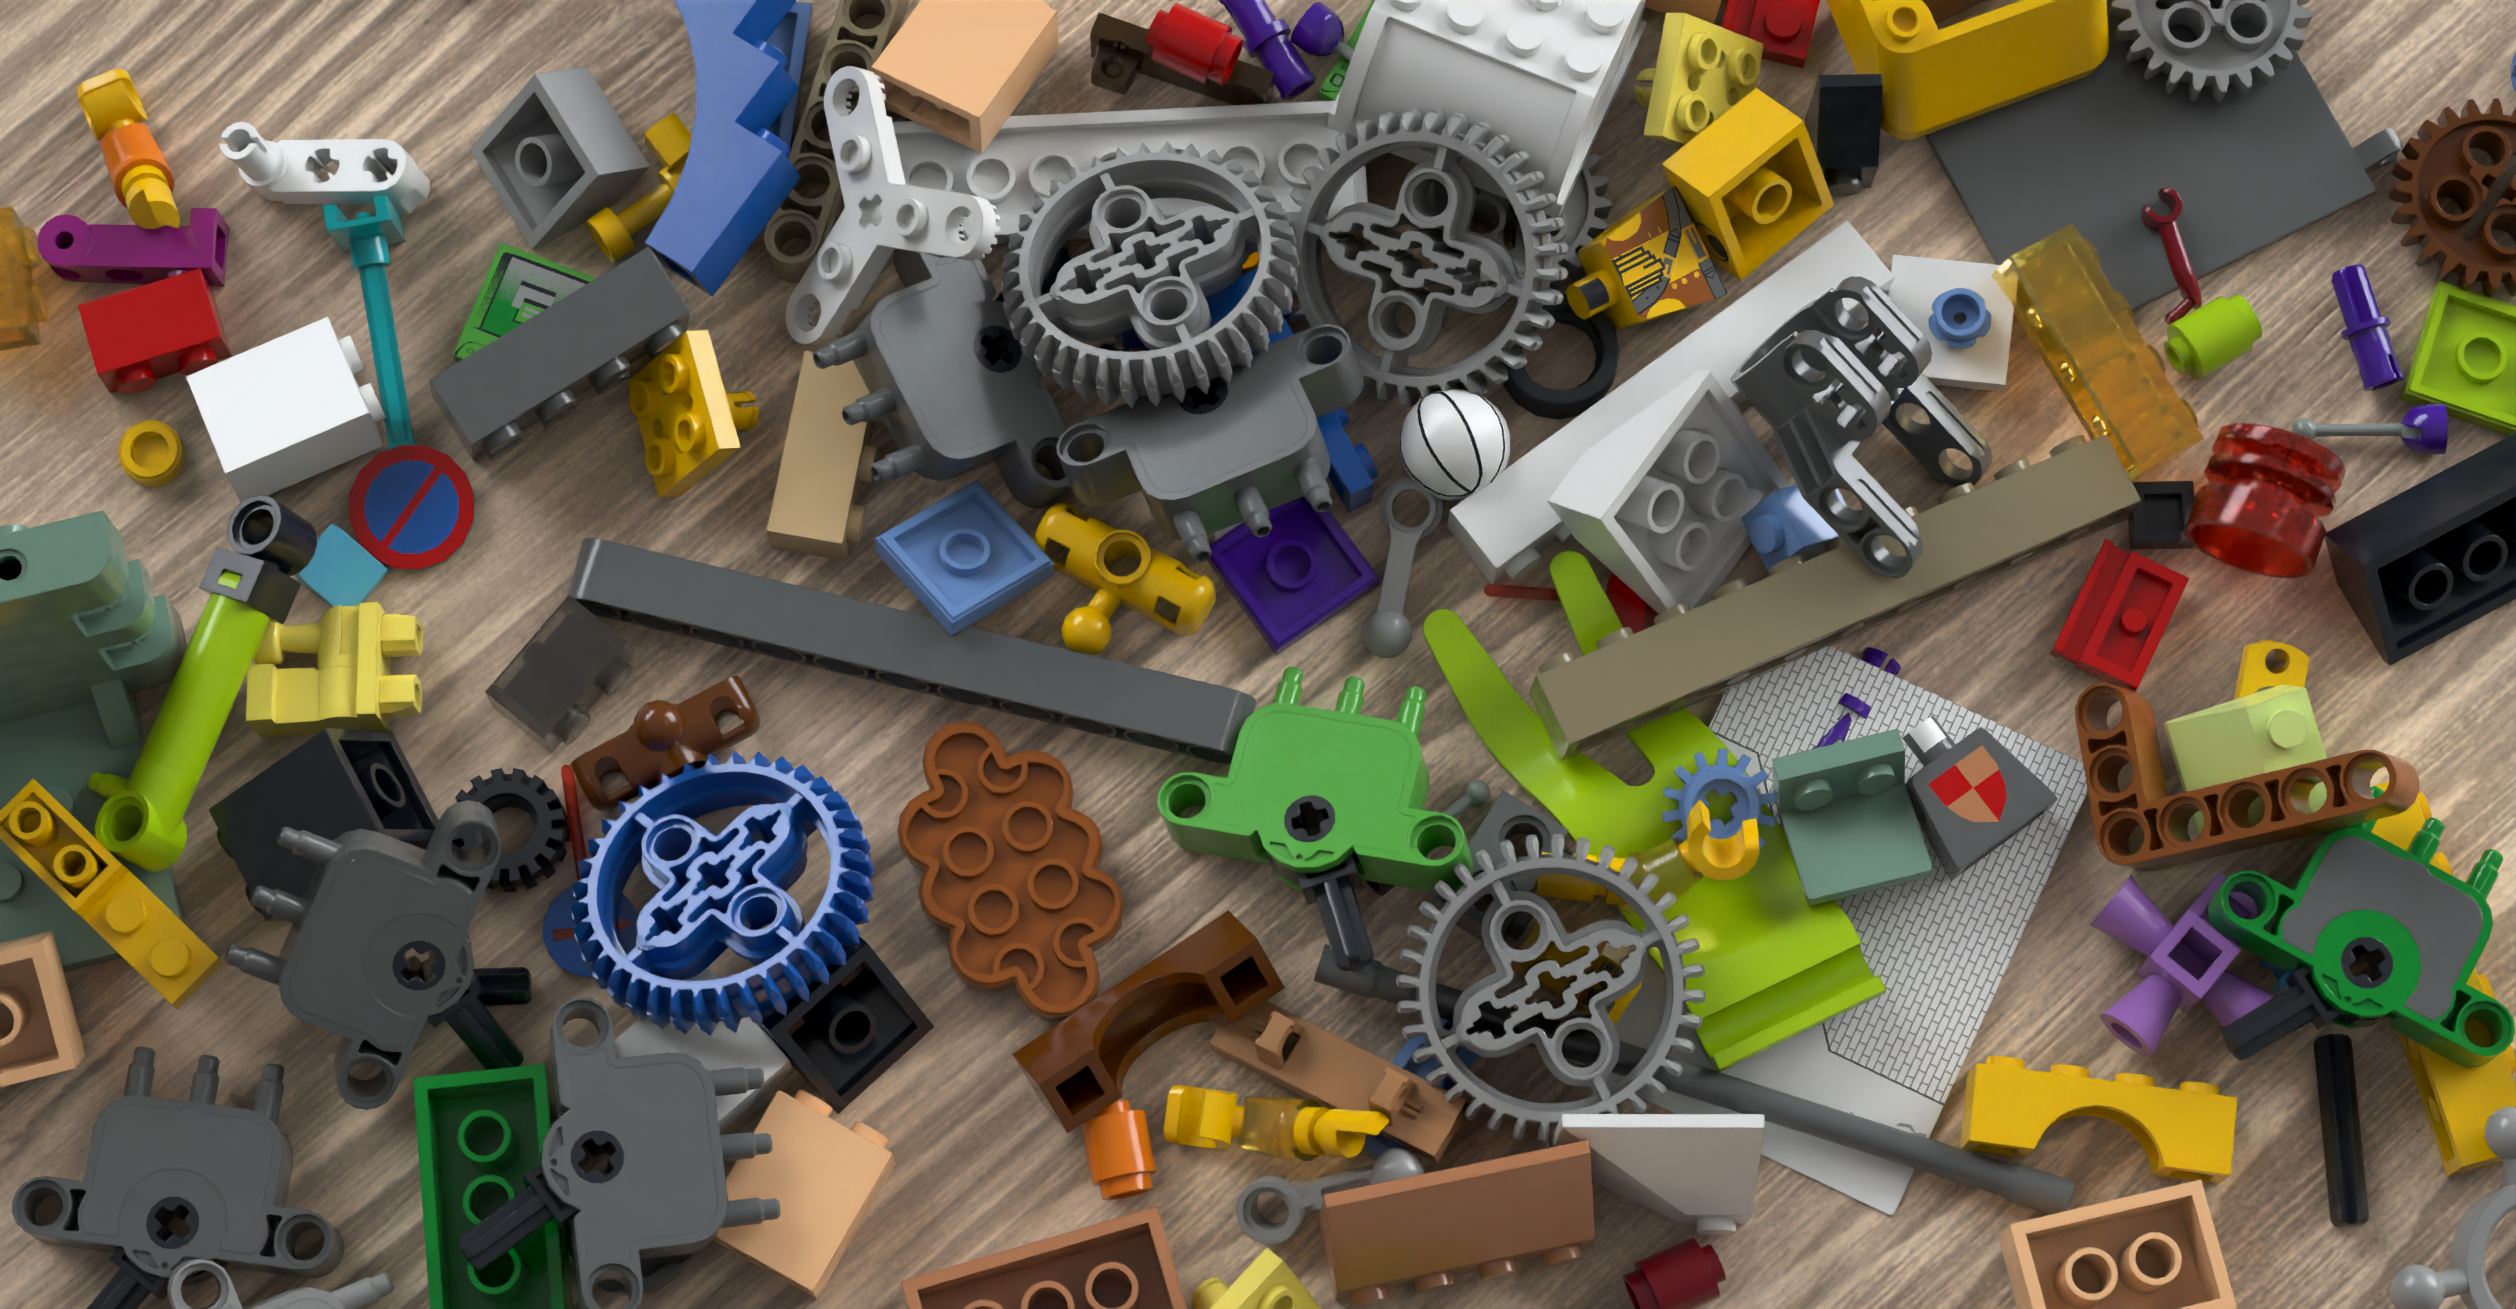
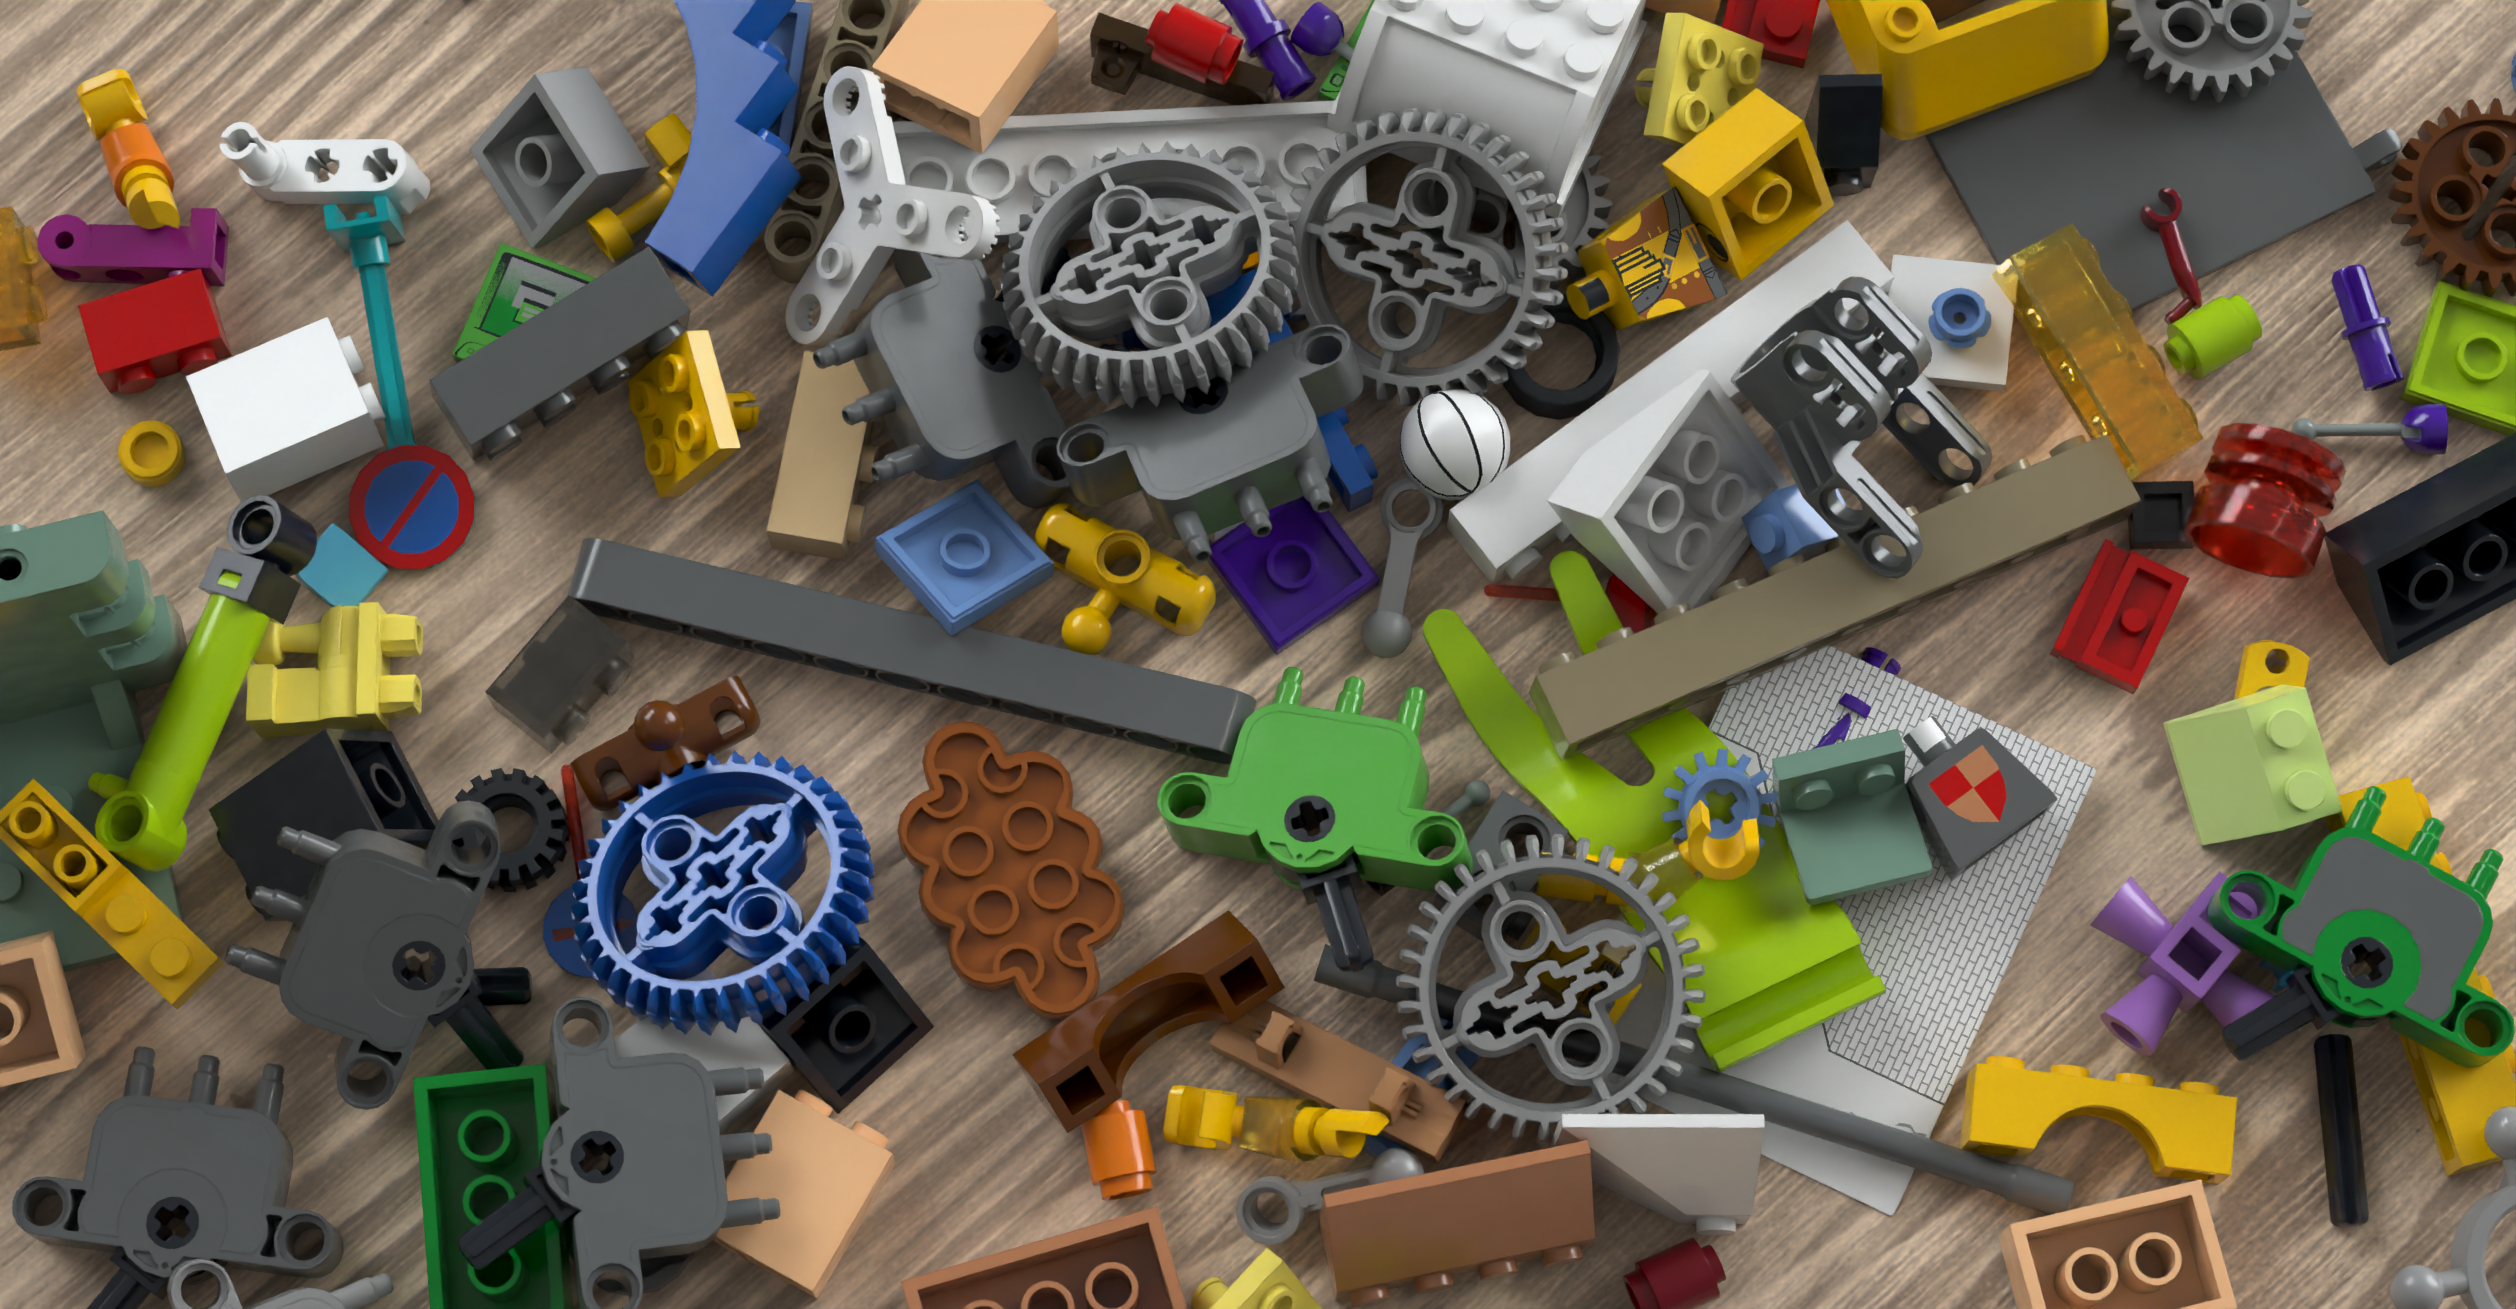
dark orange beam [2075,683,2419,871] -> none

